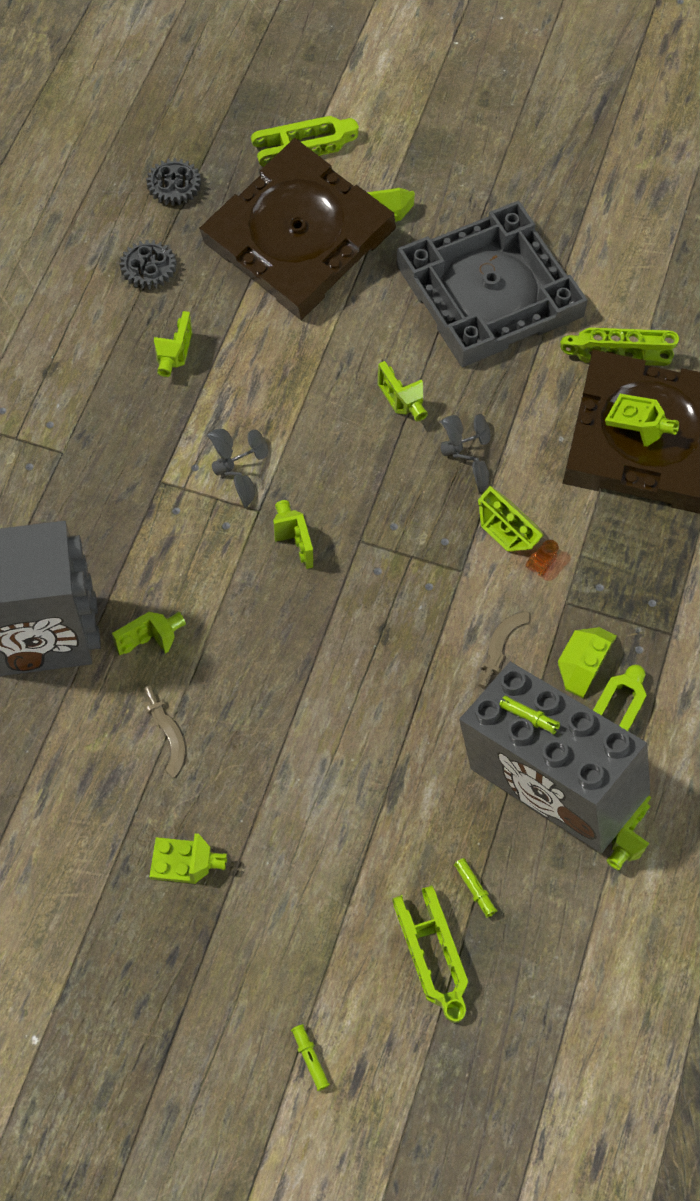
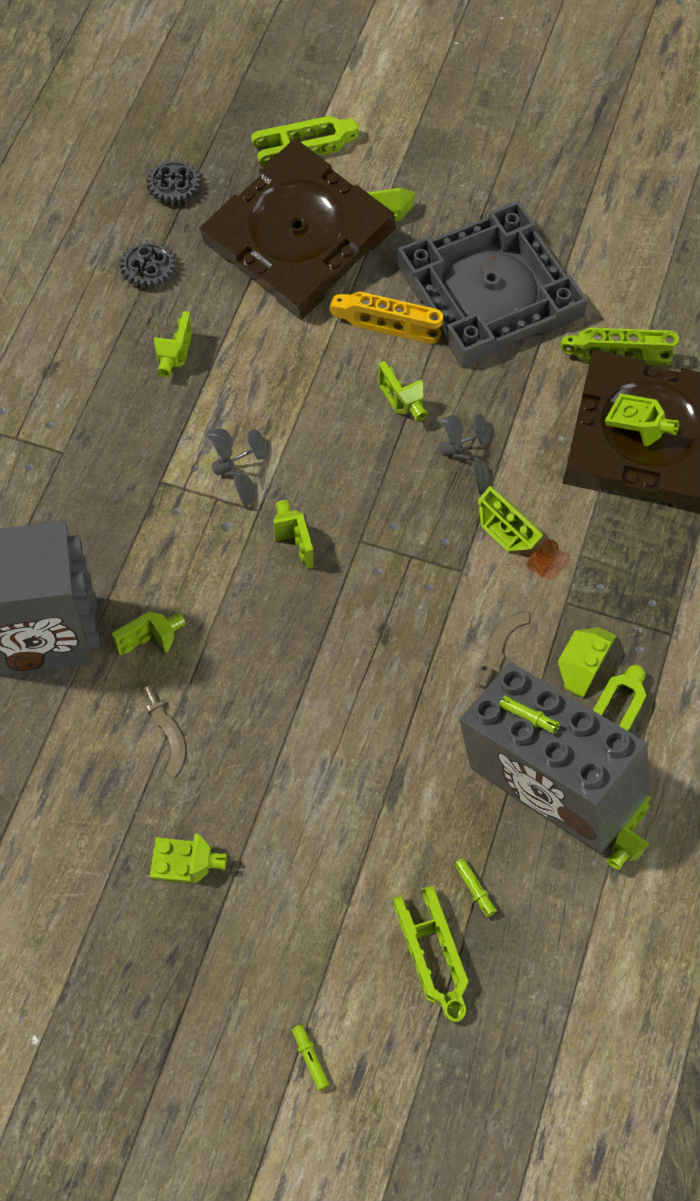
none -> yellow piece [330,291,443,344]

